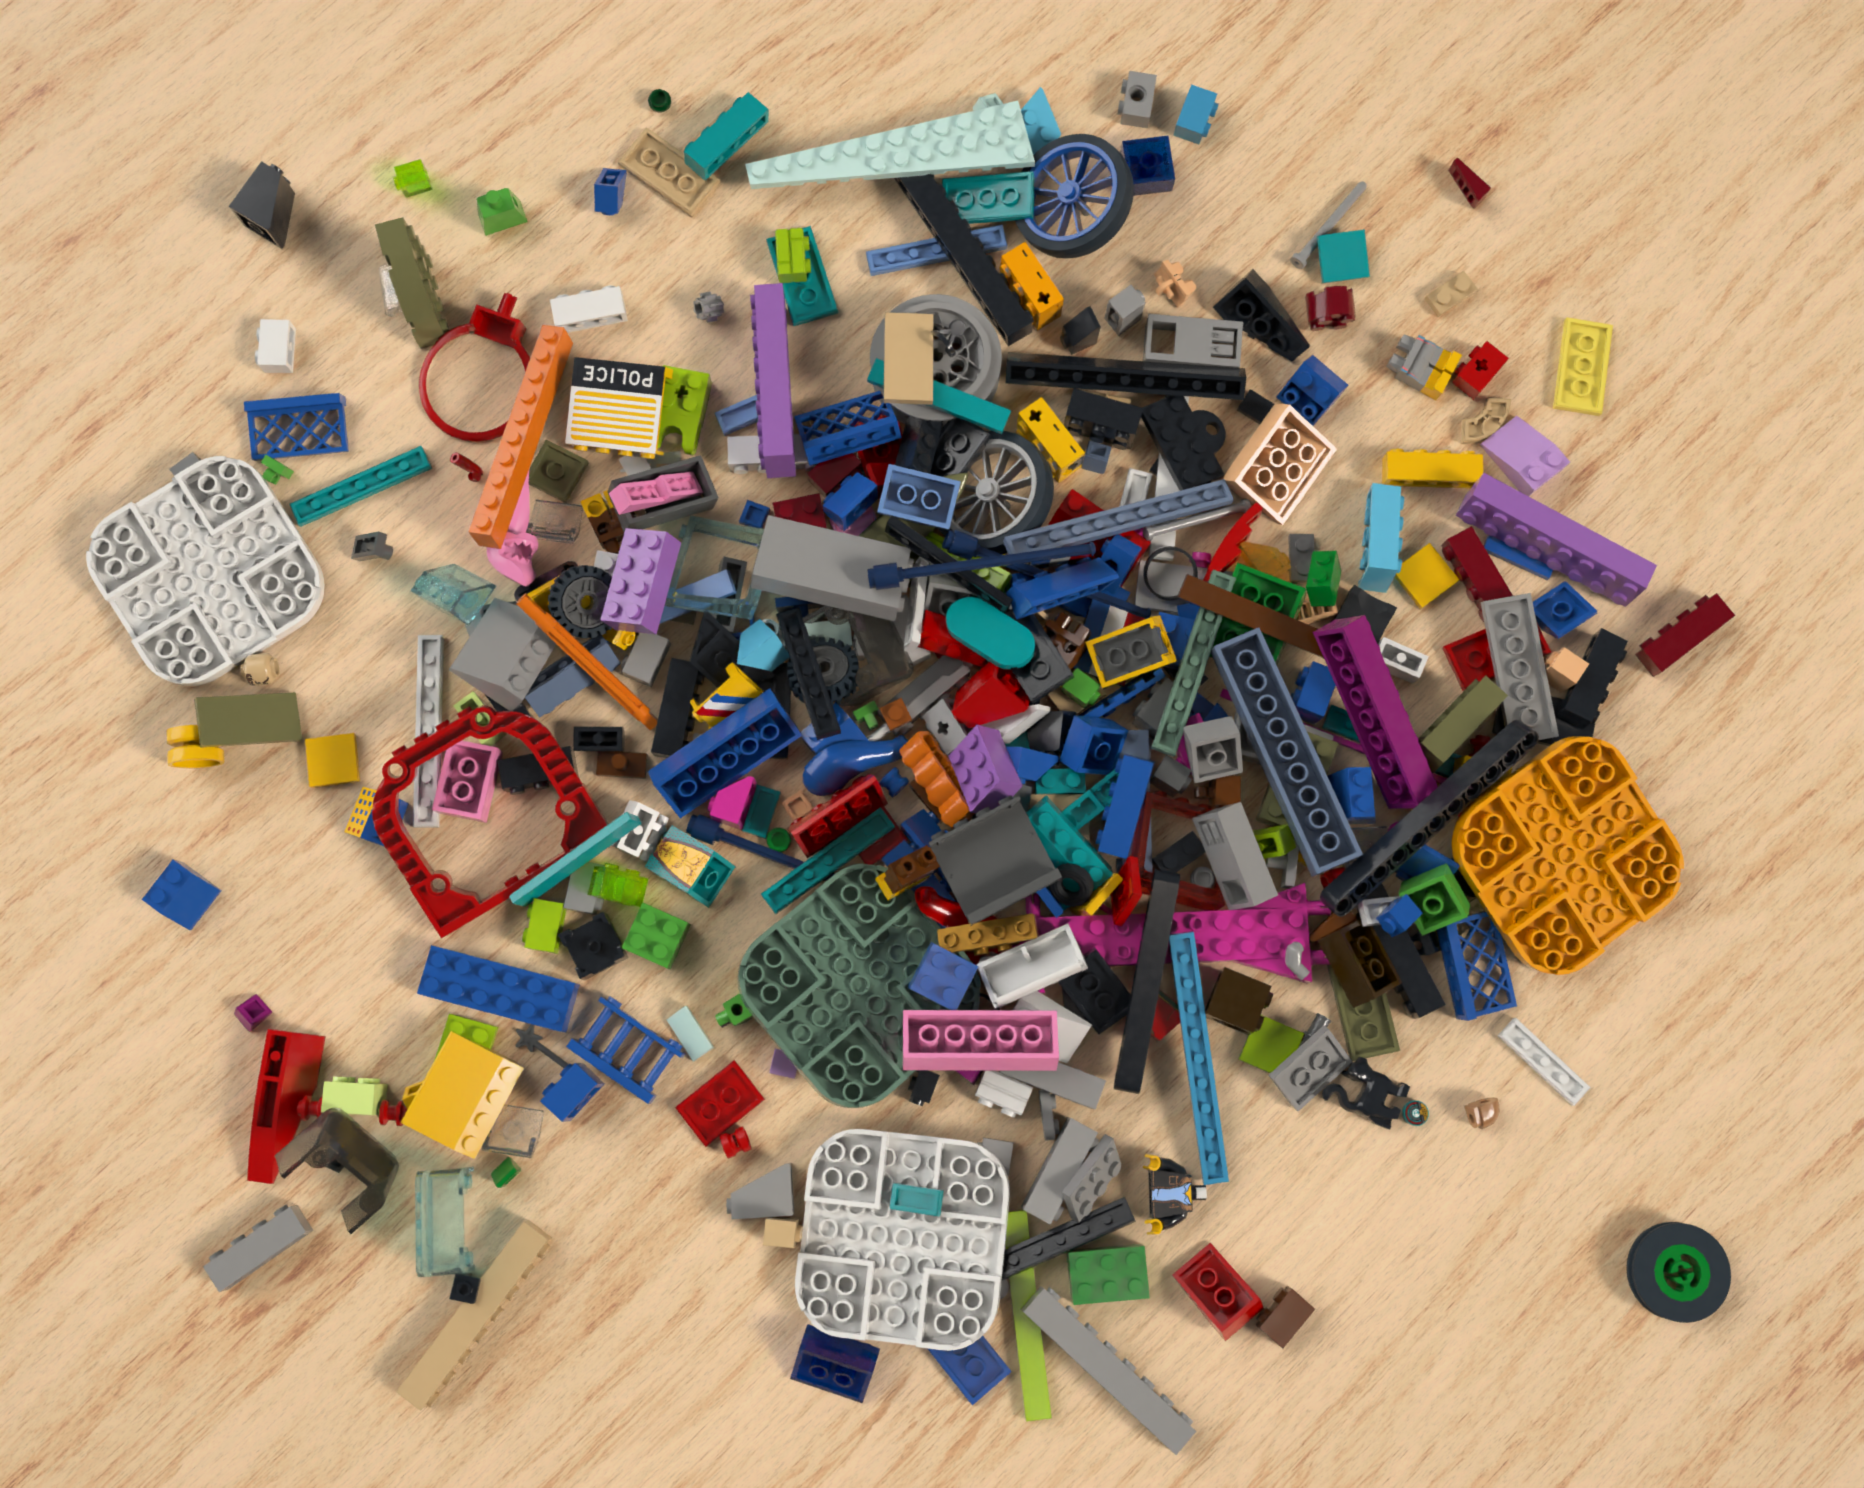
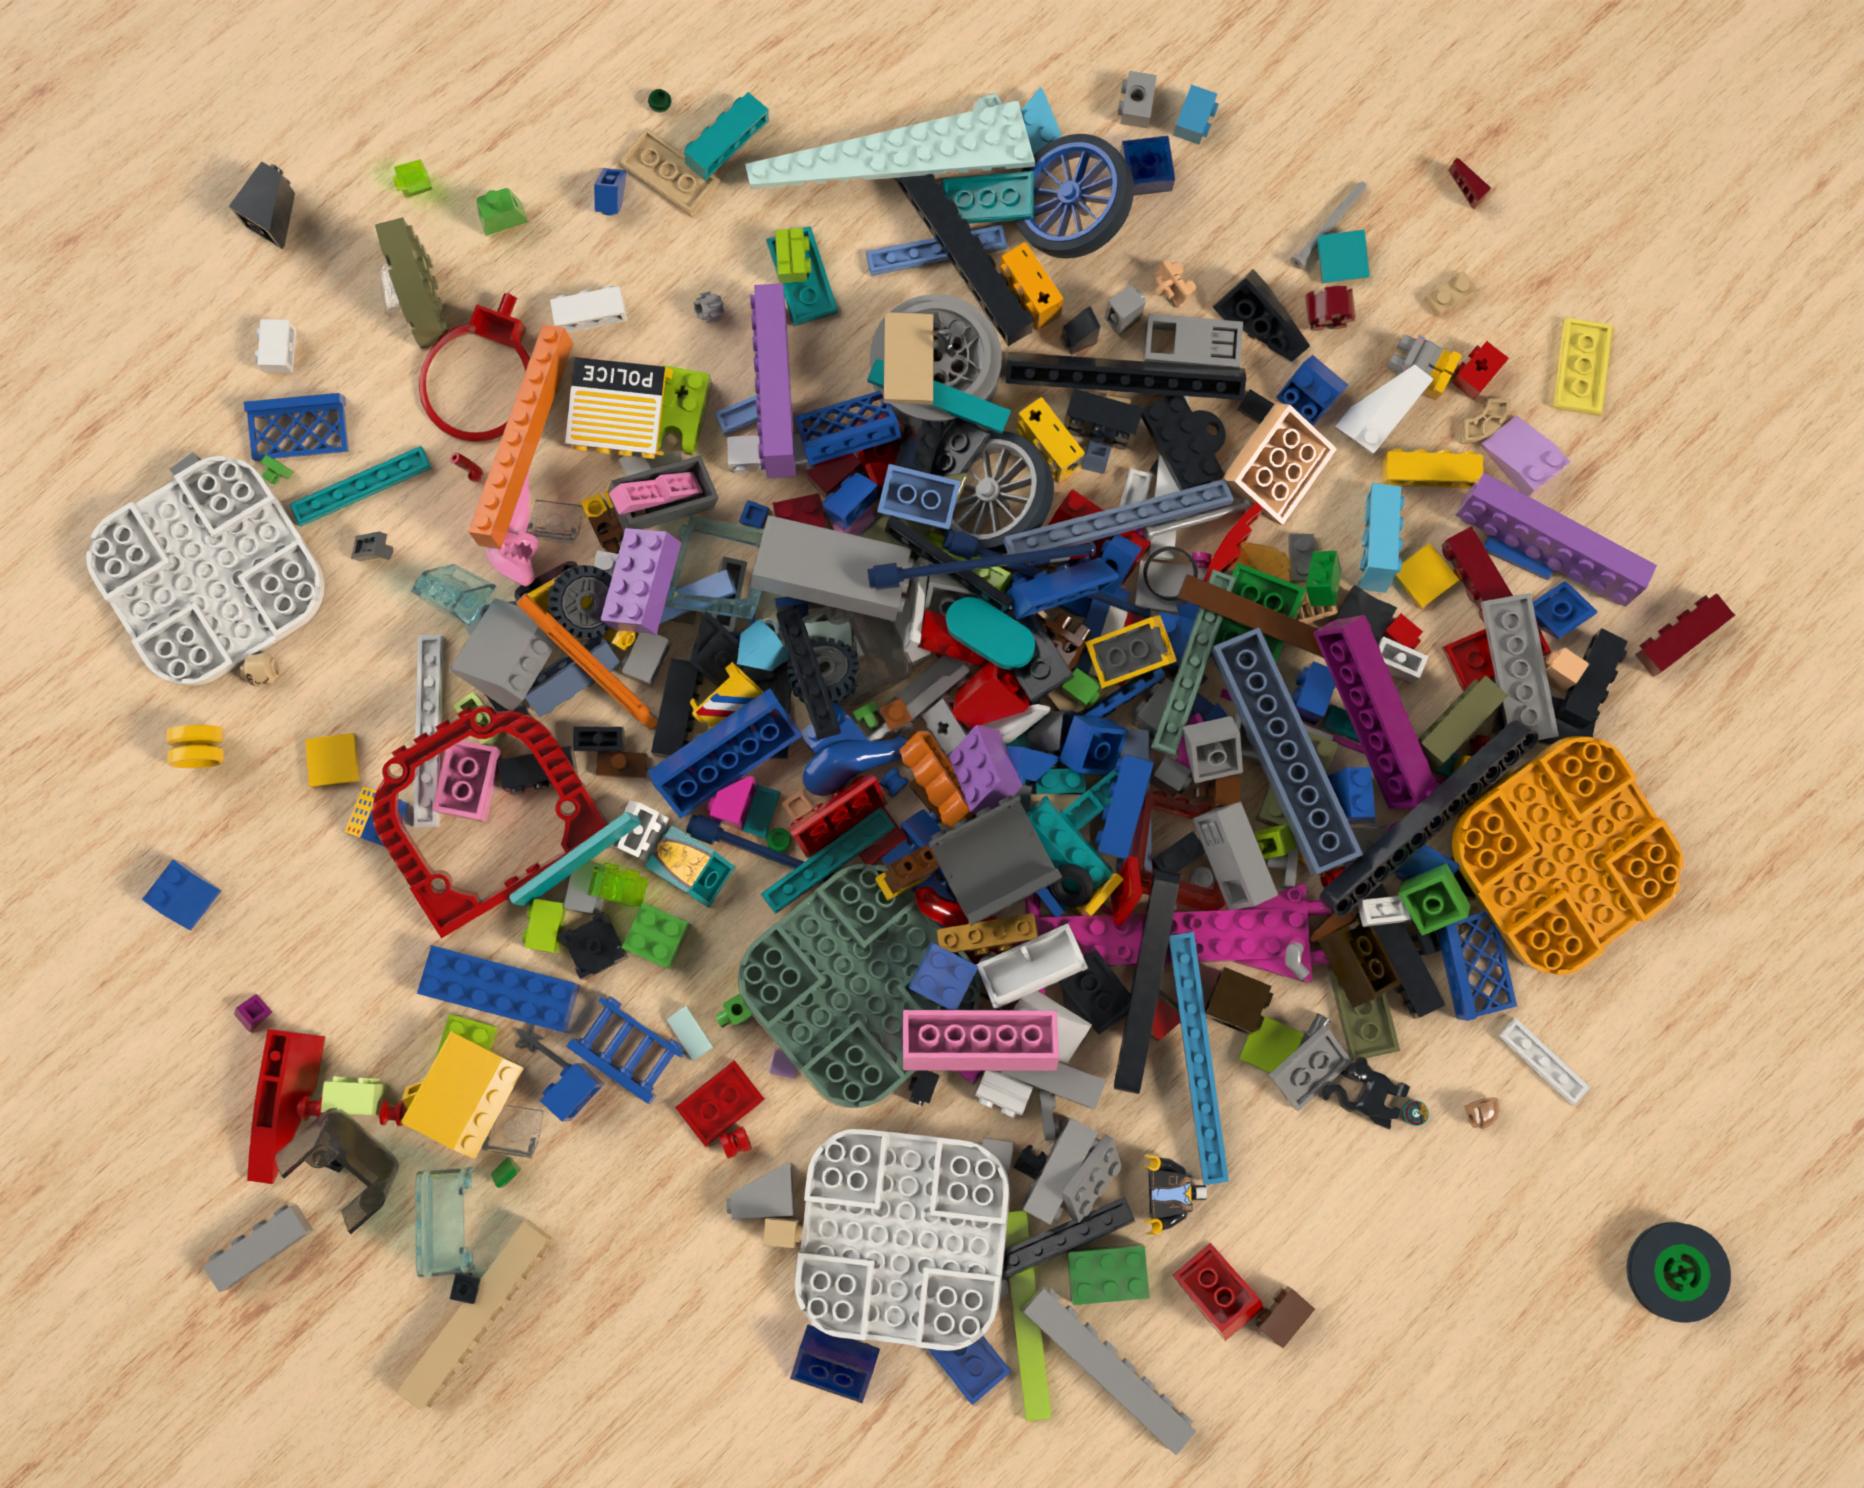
olive tile [194,692,302,748] -> none
olive tile [529,440,589,503] -> none
teal tile [890,1183,944,1216] -> none
blue brick [1376,894,1422,937] -> none
none -> black tile [1013,1145,1046,1180]
none -> white wedge [1335,364,1433,456]
none -> red brick [1382,613,1423,650]

